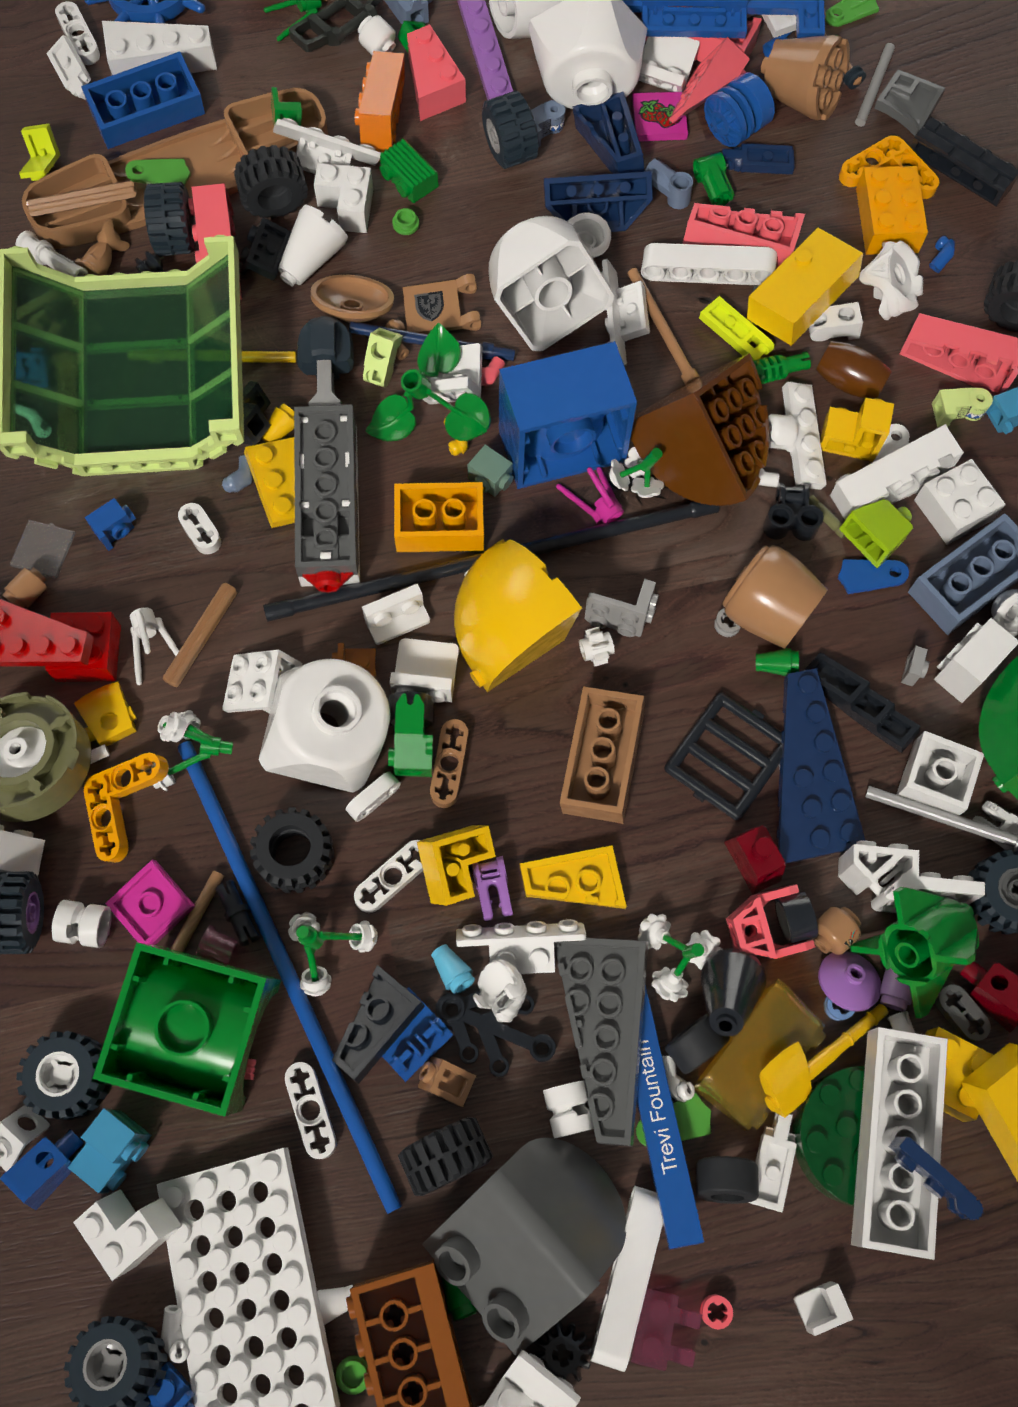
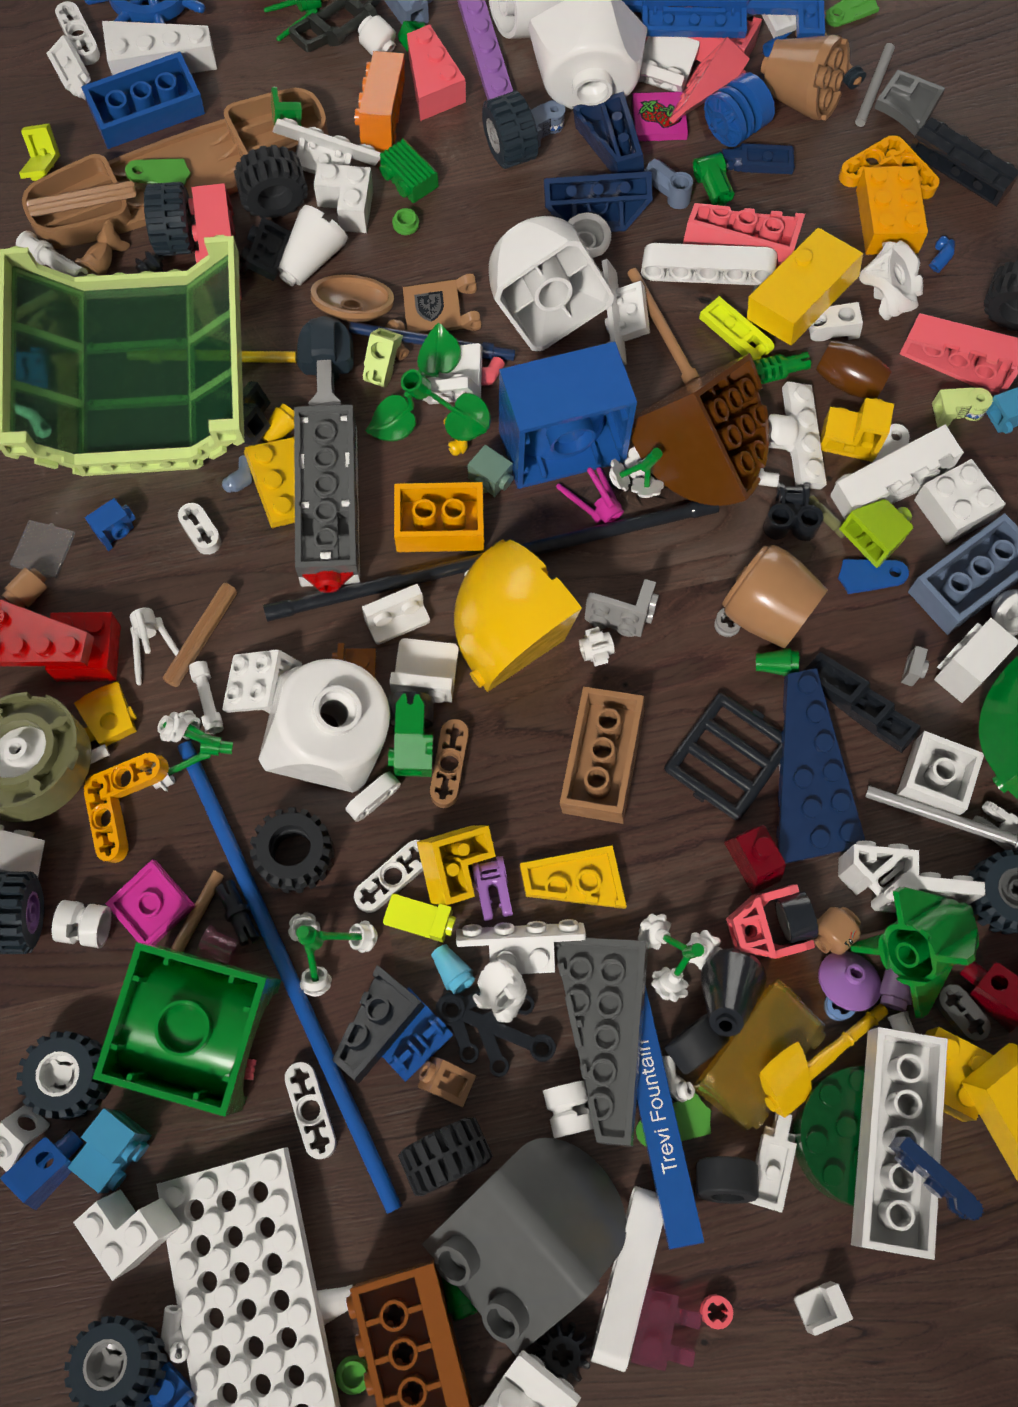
none -> white bar [189,661,224,734]
none -> neon yellow bracket [383,894,456,943]

